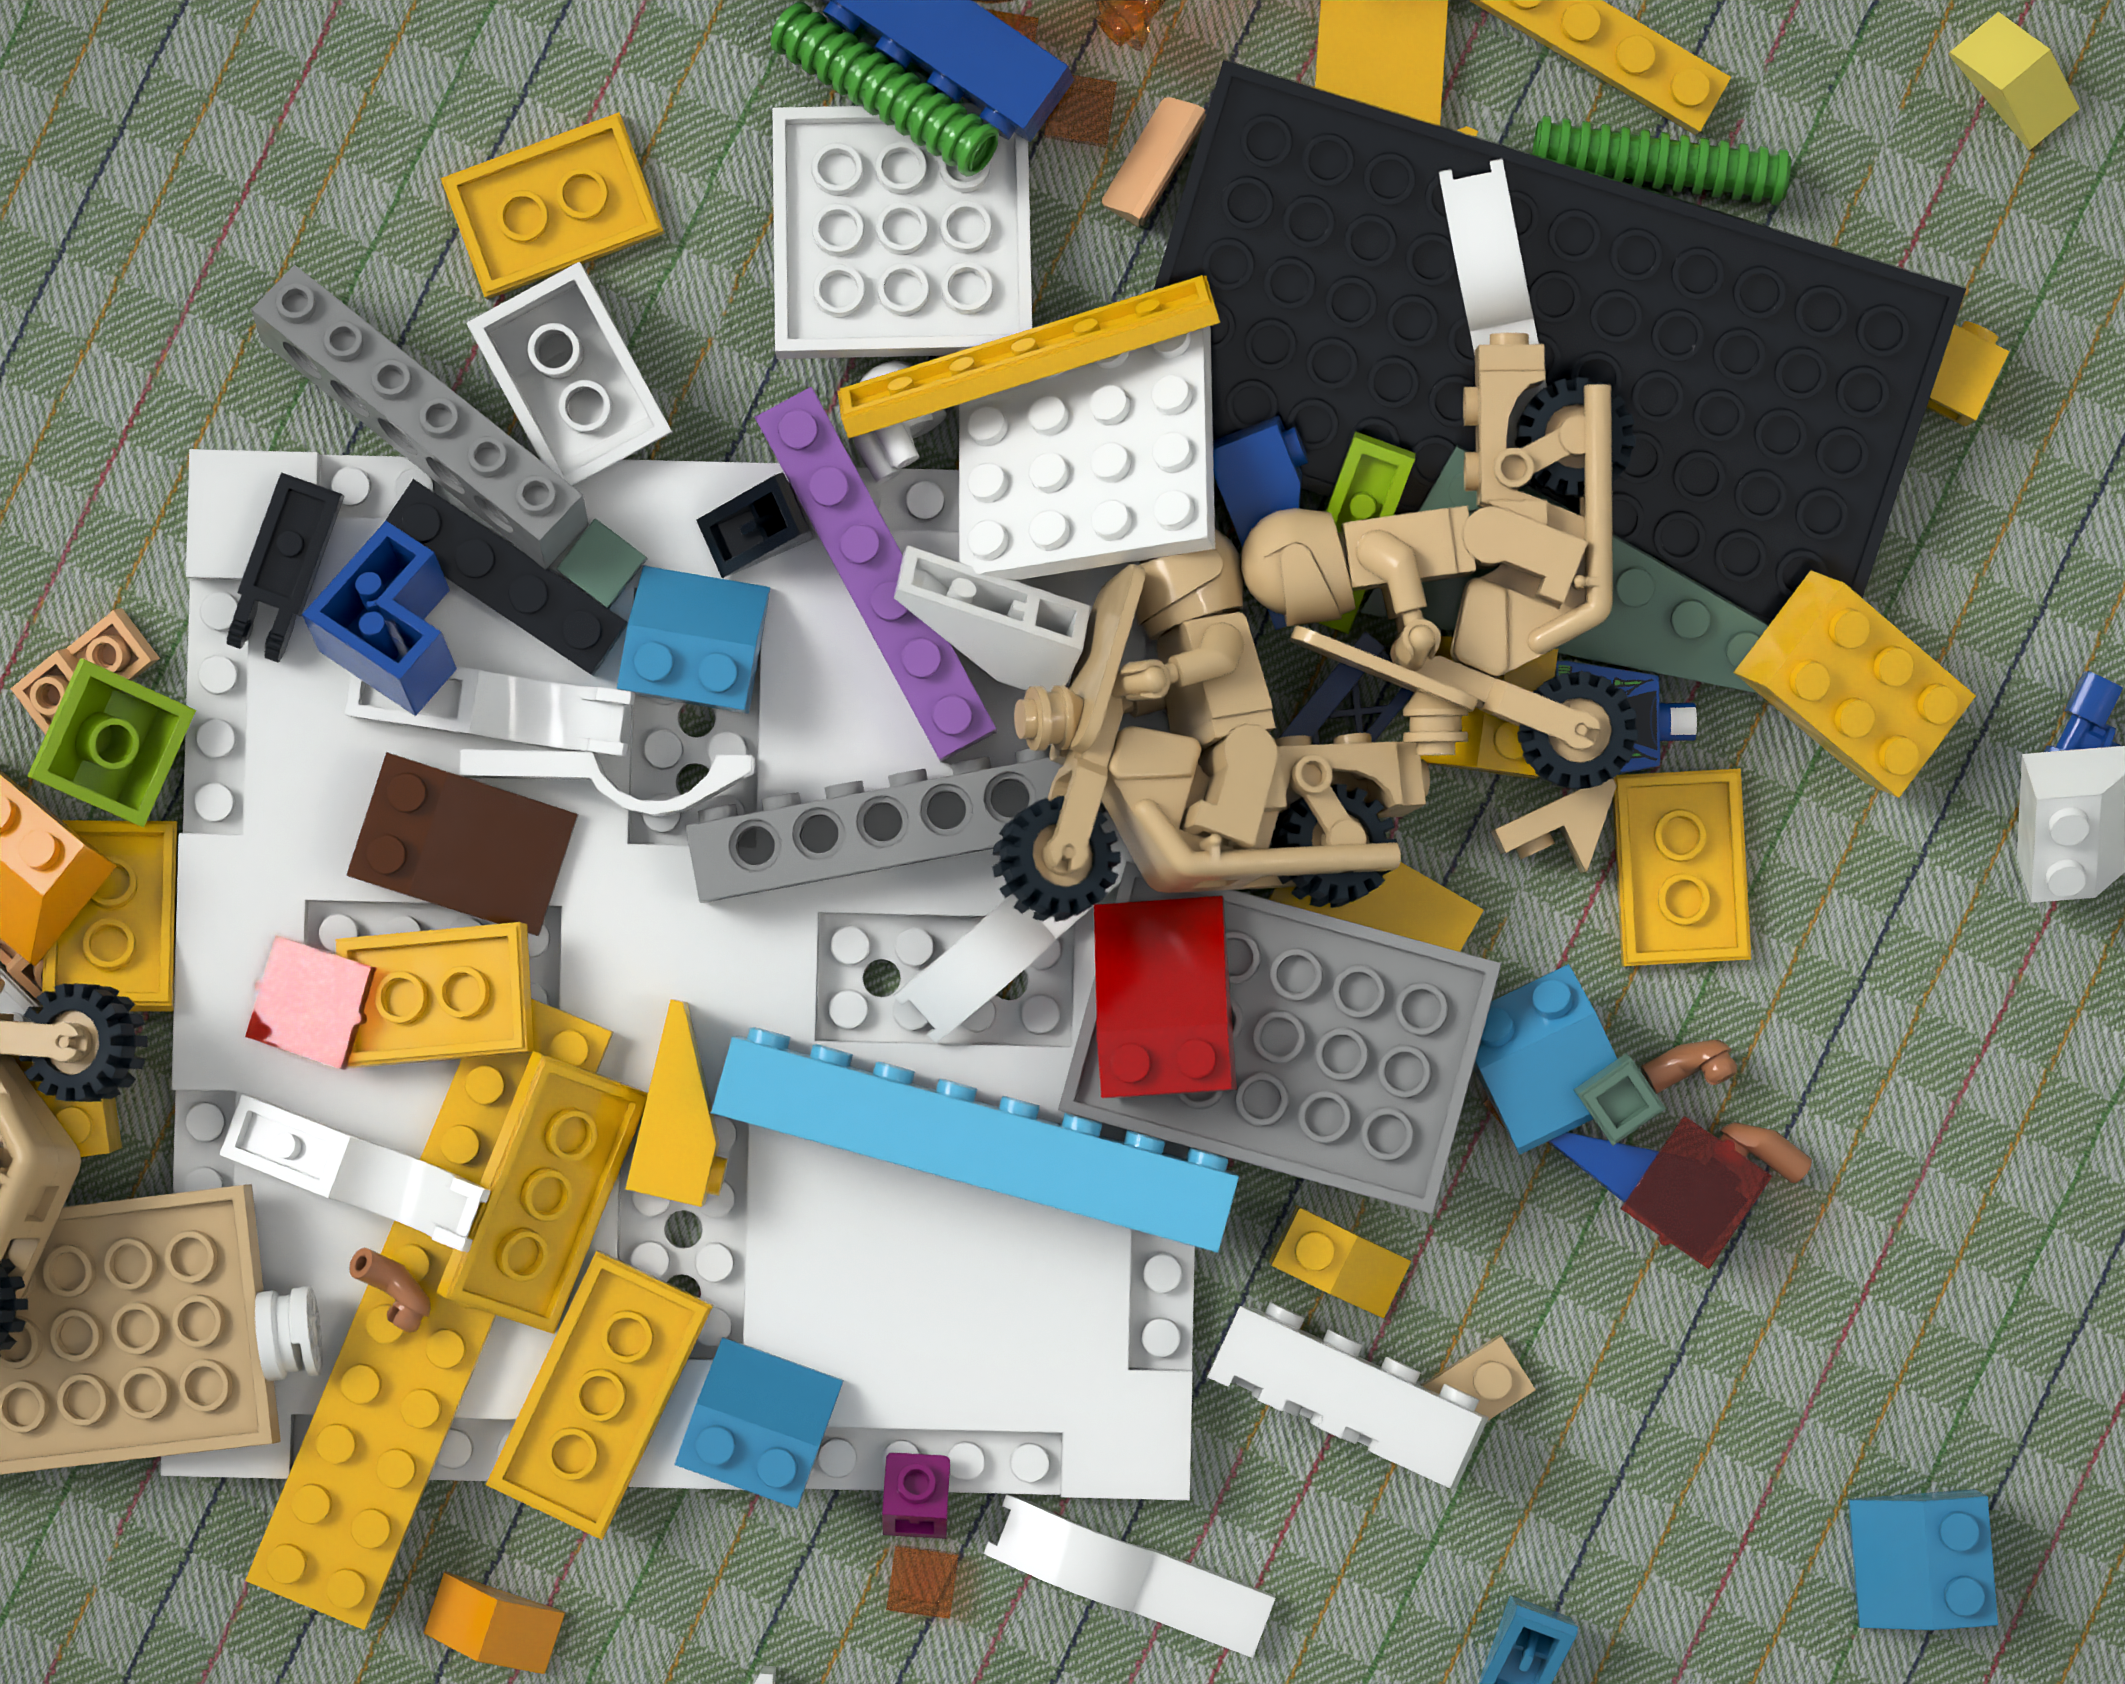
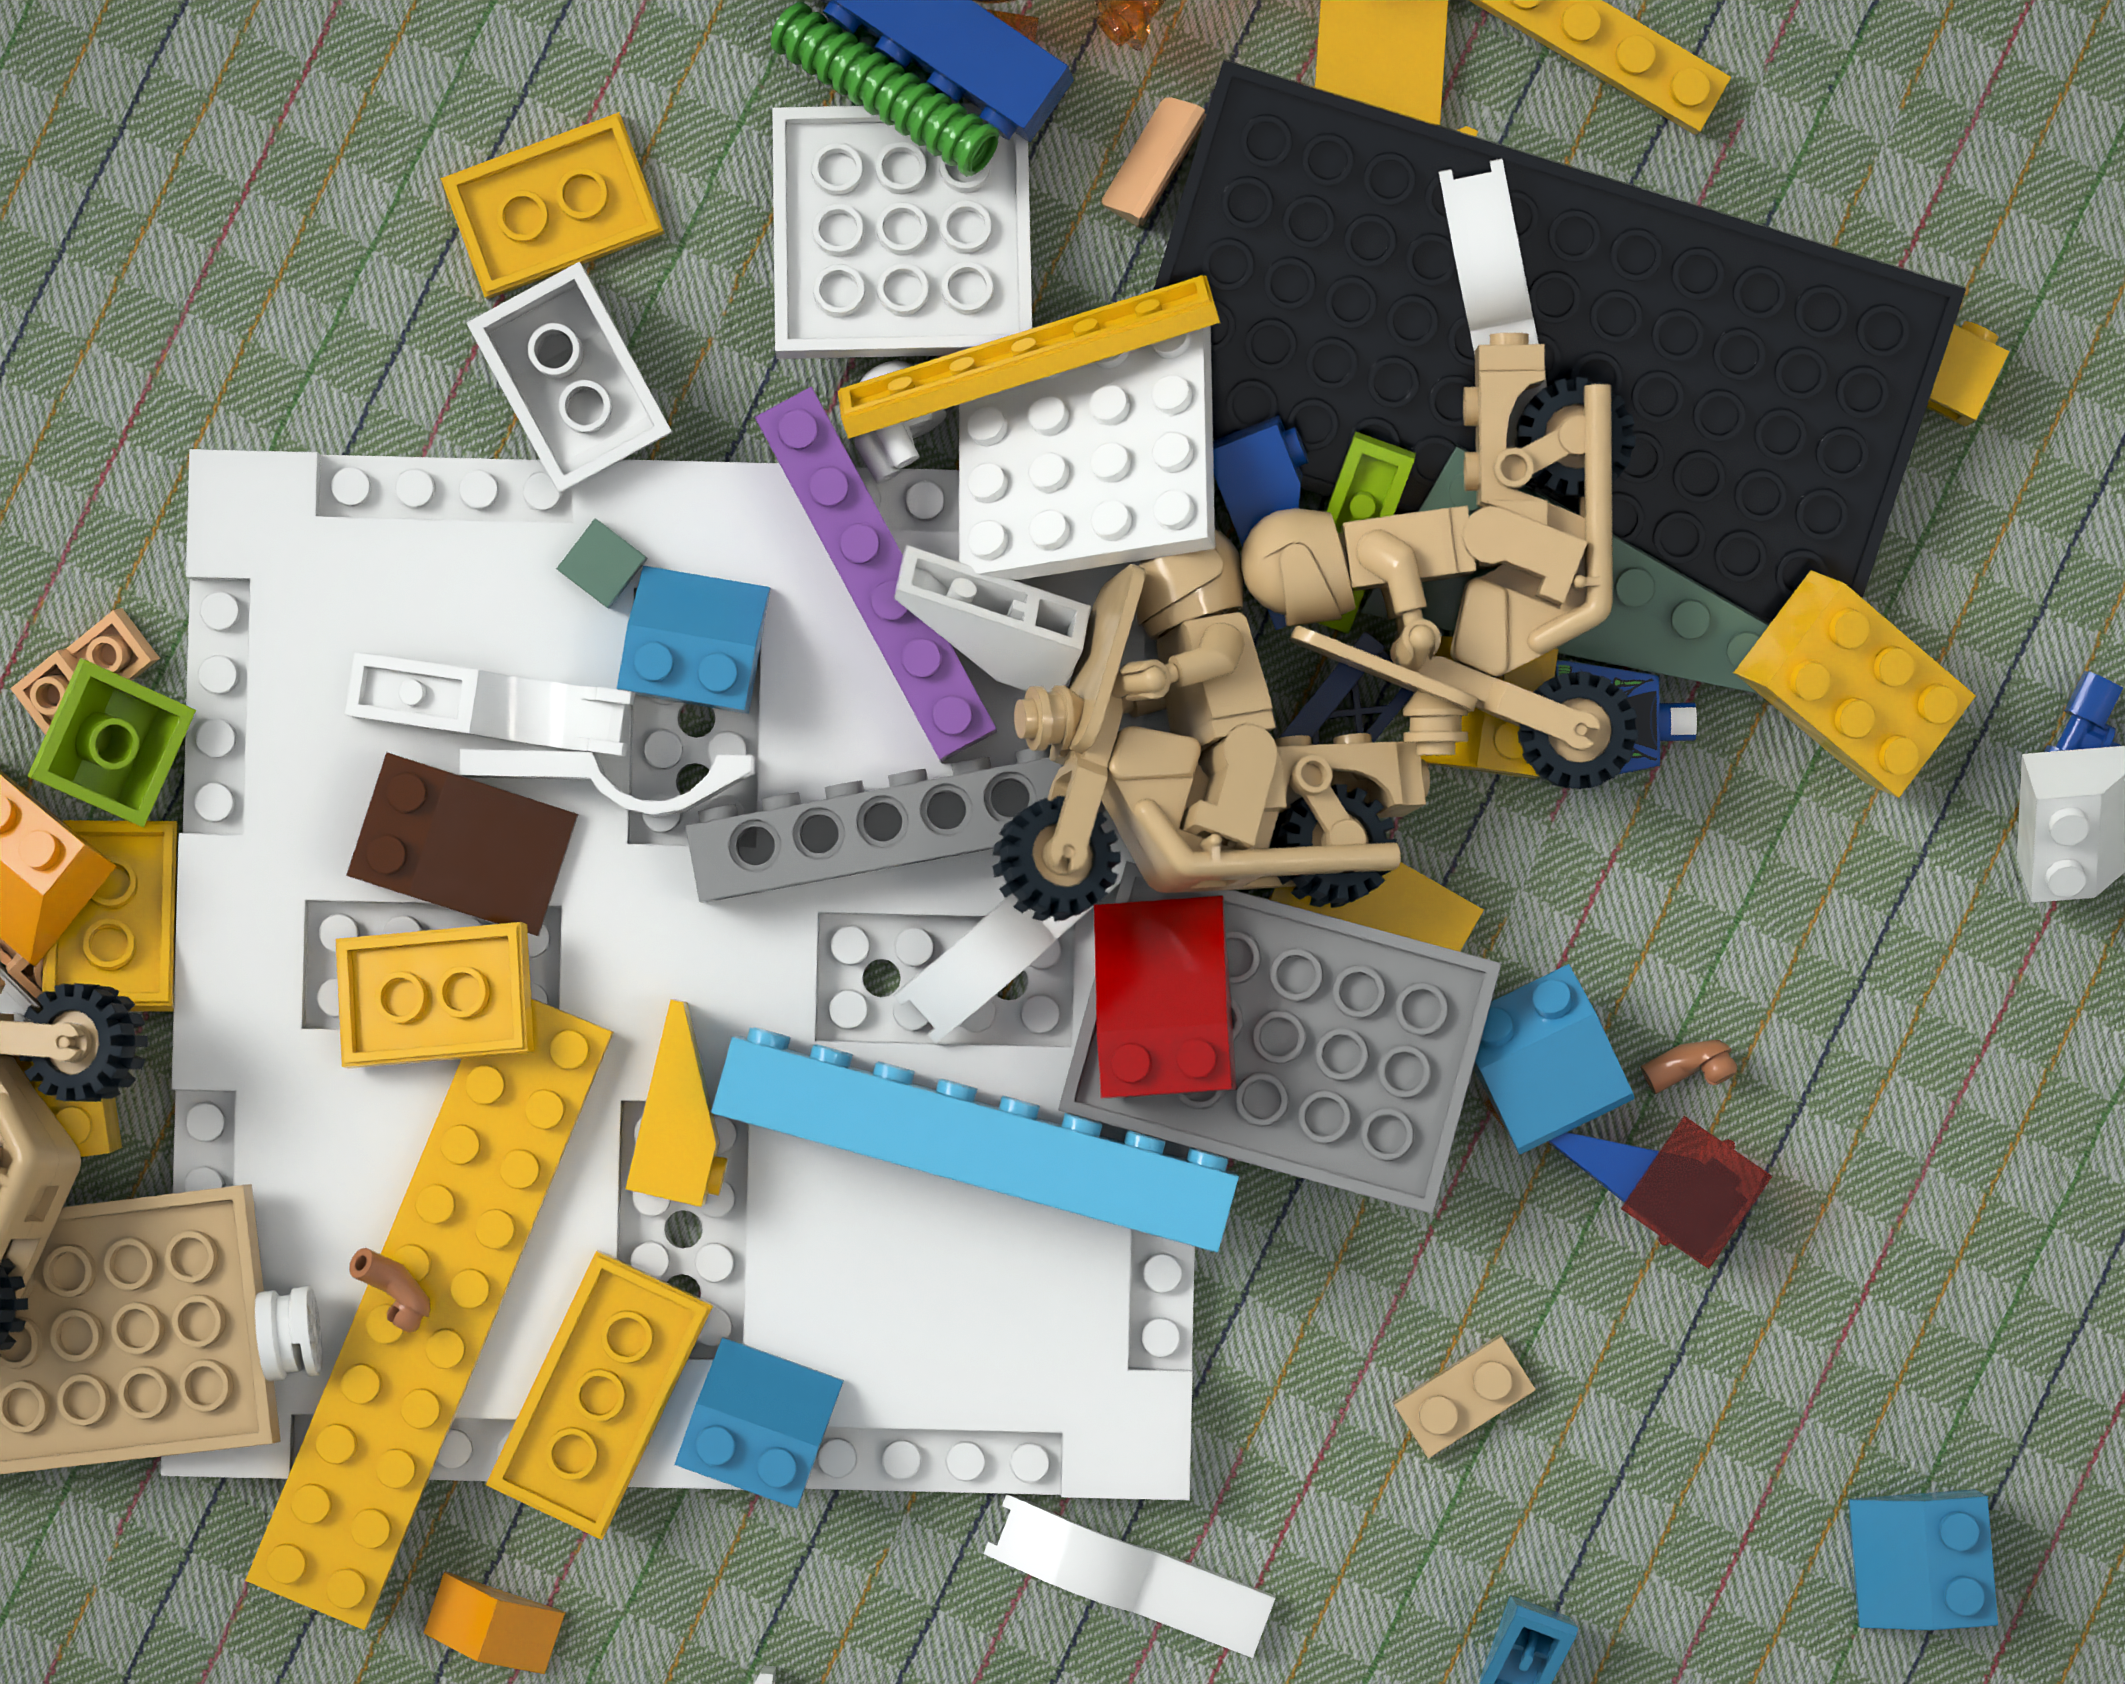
white piece [219,1094,491,1252] -> none
black hinge [226,472,345,663] -> none
clear red piece [245,935,377,1070] -> none
light grey brick [251,265,588,570] -> none
blue brick [302,521,457,716] -> none
black plate [384,479,628,676] -> none
yellow tile [436,1051,648,1334] -> none
black slope [696,472,813,578] -> none
magenta bracket [882,1453,950,1539] -> none
clear orange tile [886,1544,959,1619] -> none
clear orange tile [1044,75,1117,148] -> none
white wedge [1208,1302,1489,1488] -> none
yellow slope [1269,1205,1412,1318] -> none
tan slope [1490,779,1617,873] -> none
bright green piece [1532,115,1791,206] -> none
sand green tile [1574,1053,1666,1146] -> none
yellow tile [1612,768,1751,966] -> none
nougat arm [1712,1122,1812,1183] -> none
light yellow slope [1948,12,2080,151] -> none

